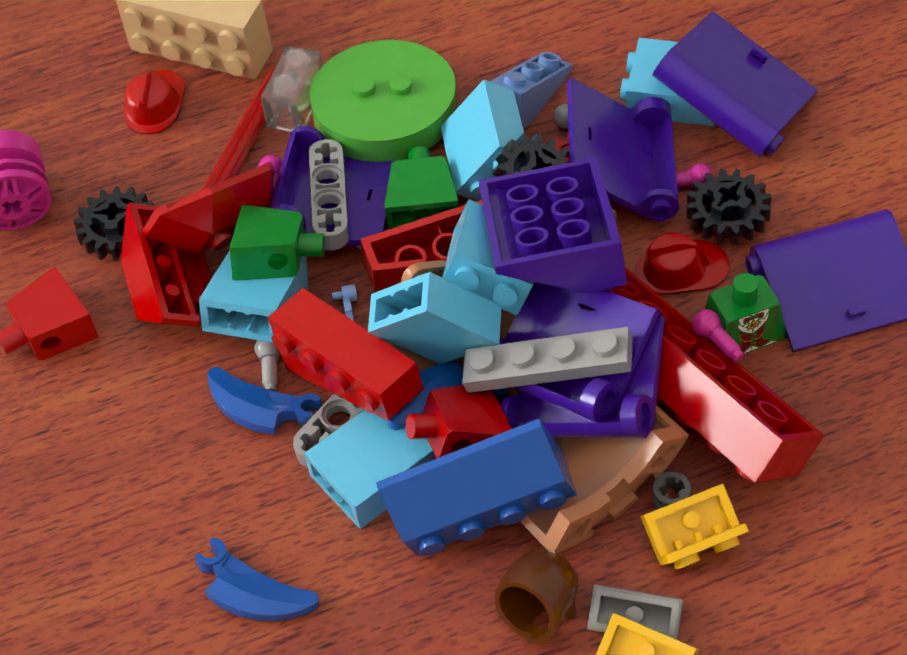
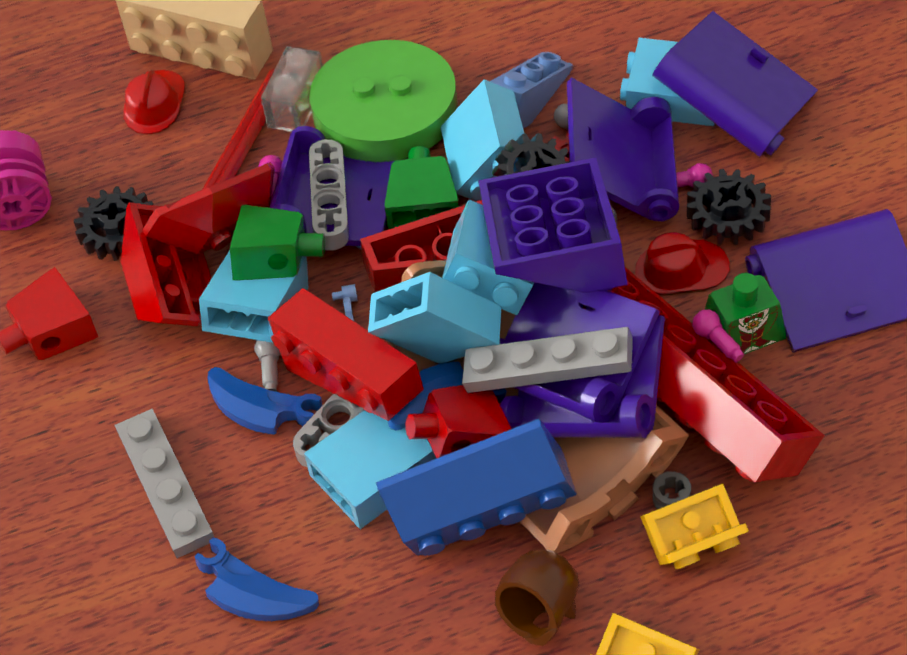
light grey slope [587,584,684,639] -> none
none -> light grey plate [115,409,215,558]

